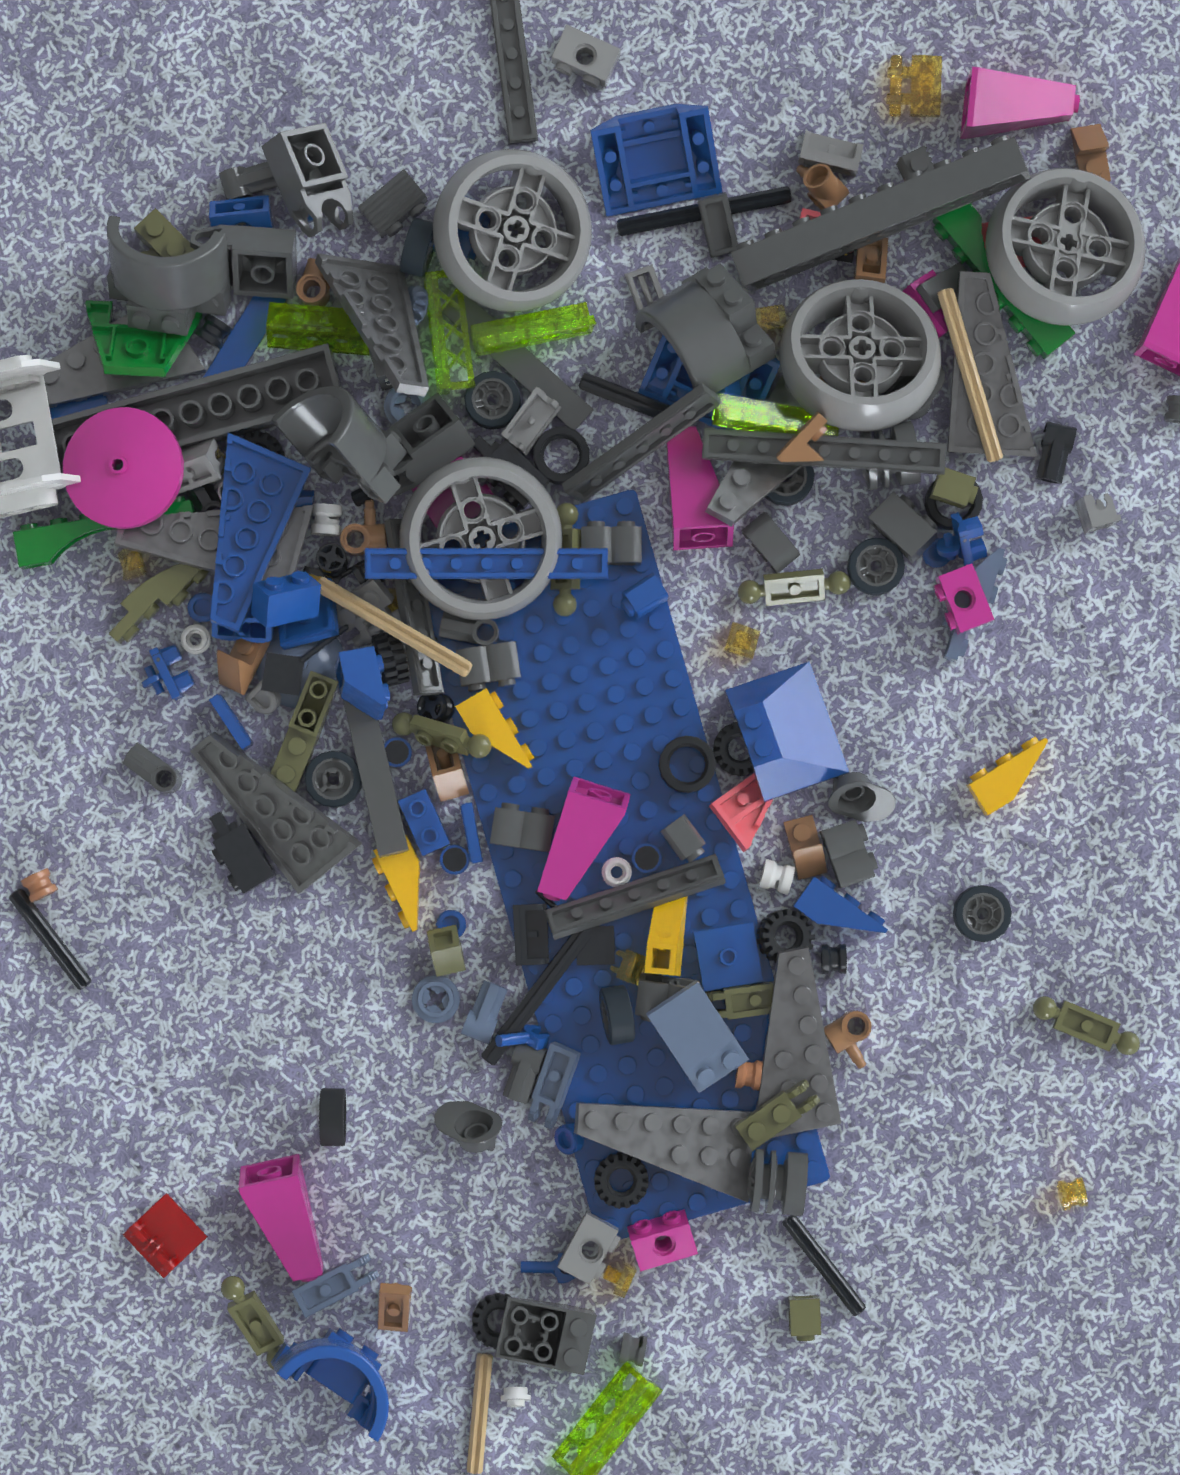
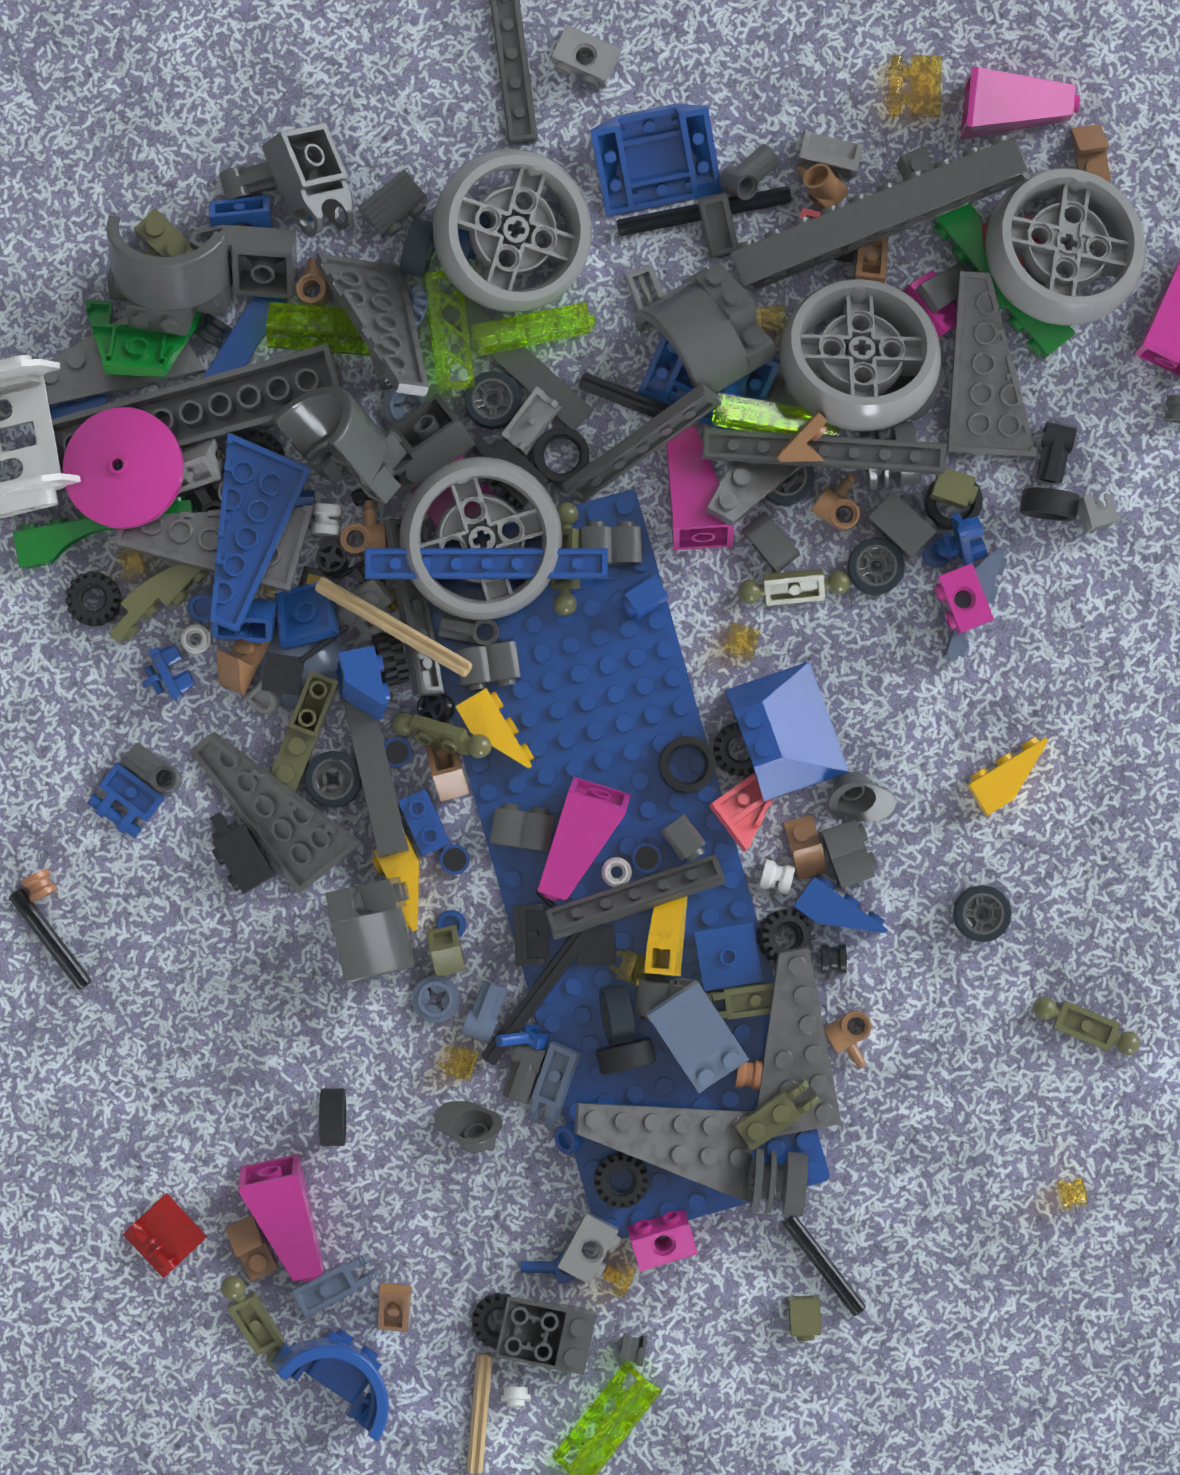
blue tile [209,694,254,751] -> none
blue brick [251,571,321,628] -> none
blue tile [460,802,483,864] -> none
tan axle [937,288,1003,462] -> none
none -> black tyre [65,571,122,627]
none -> blue plate [87,762,166,839]
none -> medium nougat slope [226,1215,279,1283]
none -> dark grey piece [325,877,415,983]
none -> clear yellow tile [439,1046,479,1081]
none -> black tyre [596,1038,657,1075]
none -> dark grey piece [719,144,780,200]
none -> medium nougat piece [811,473,860,531]
none -> black tyre [1020,487,1079,521]

